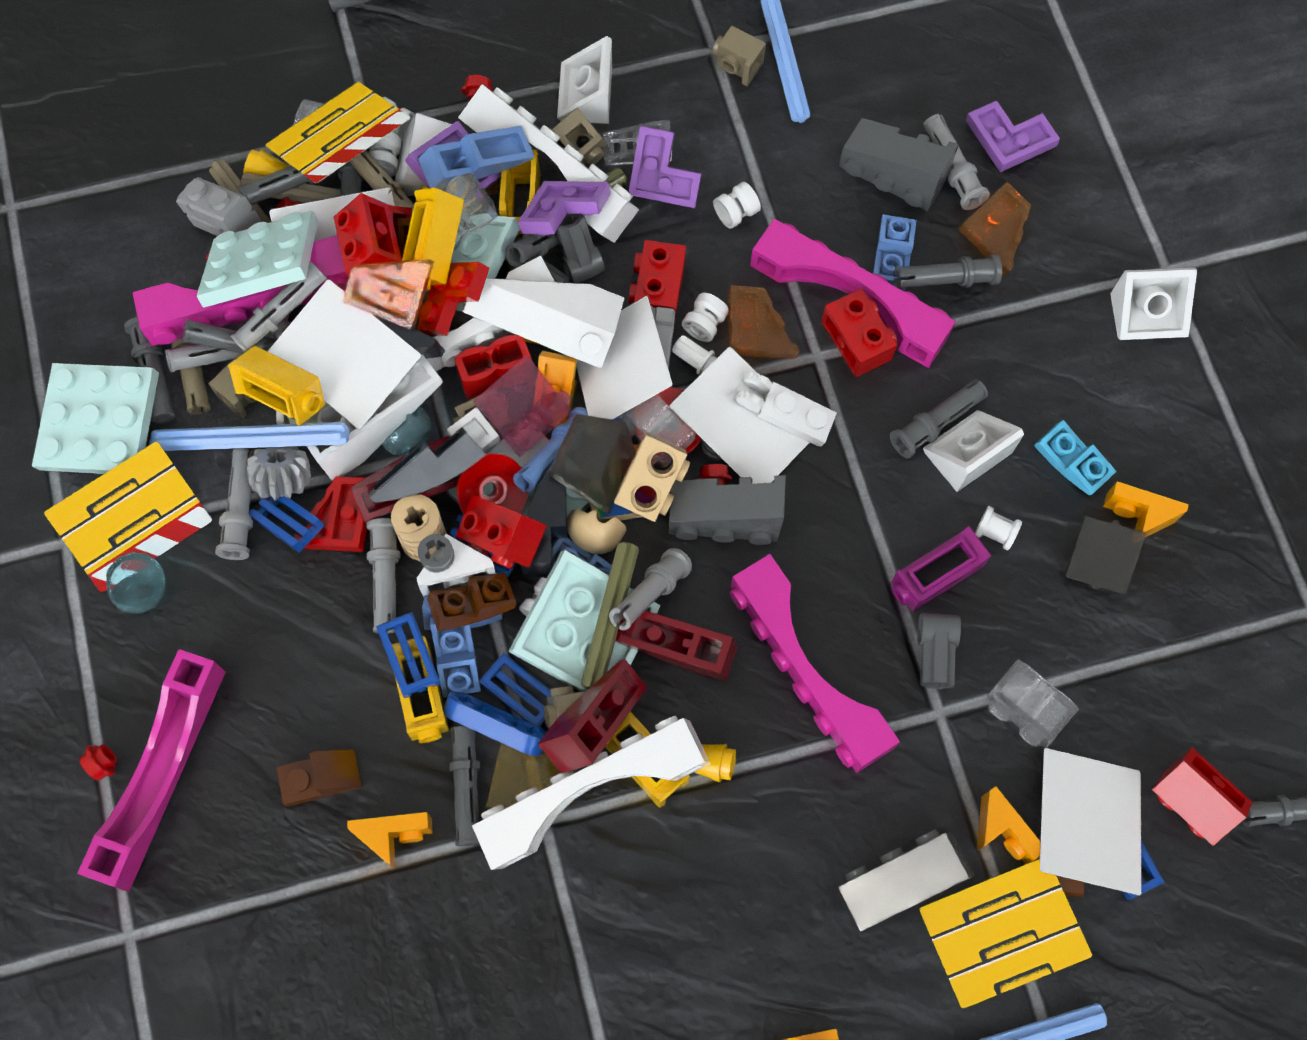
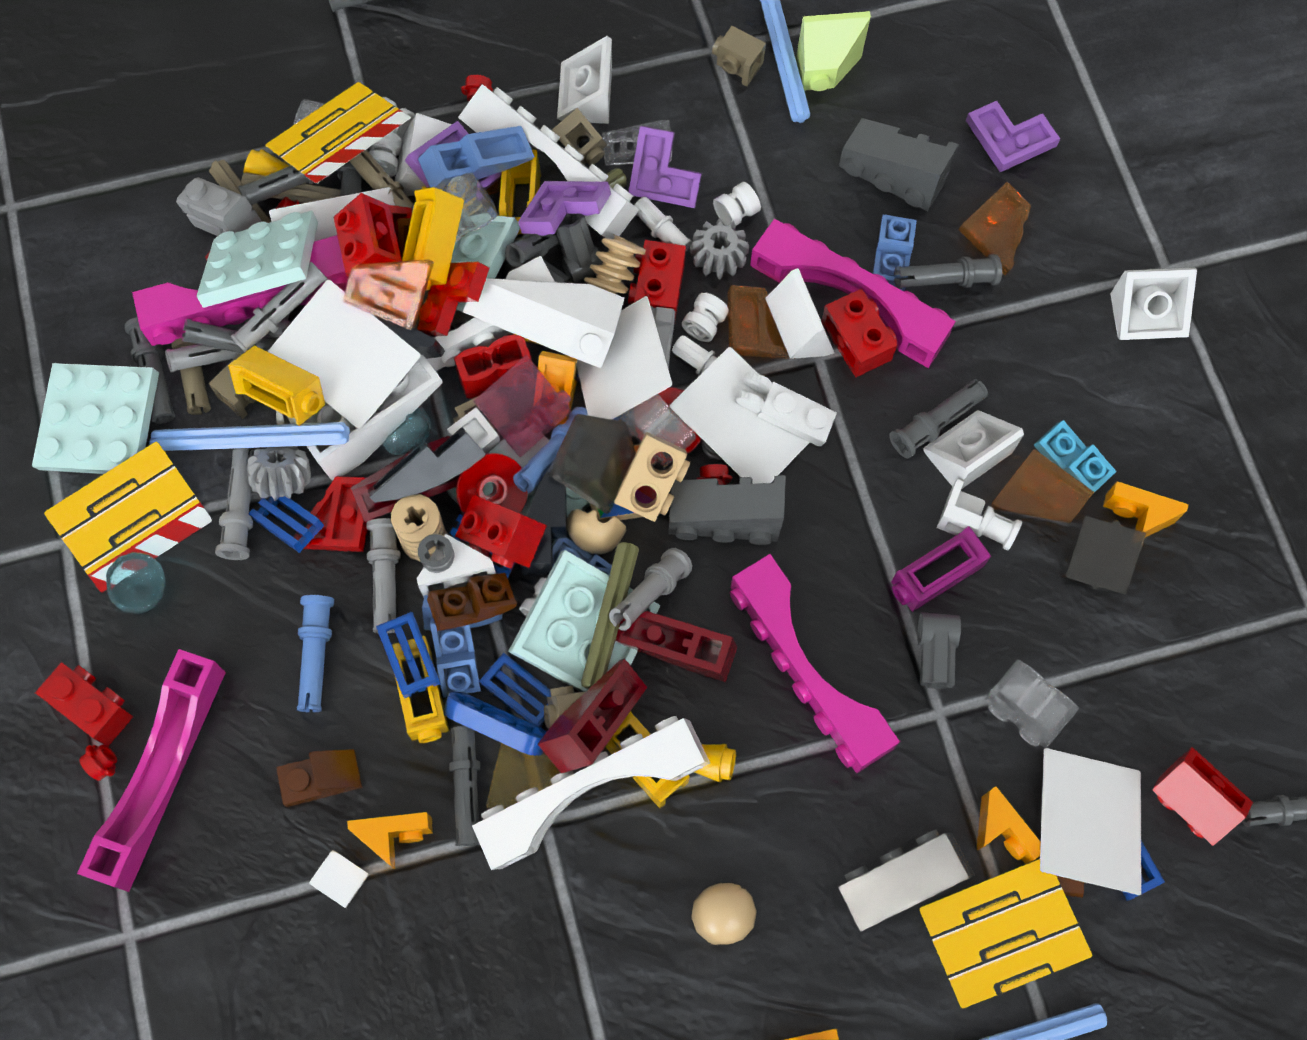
light grey pin [923,114,990,210] -> none
none -> red brick [35,662,133,747]
none -> medium blue pin [297,595,335,713]
none -> white slope [309,850,369,908]
none -> tan piece [584,234,646,294]
none -> white axle [635,197,692,251]
none -> light grey gear [690,218,749,280]
none -> tan hair [691,883,757,945]
none -> white slope [765,268,835,359]
none -> yellowish green slope [796,11,871,91]
none -> white panel [936,479,985,535]
none -> clear orange wing [990,449,1094,523]

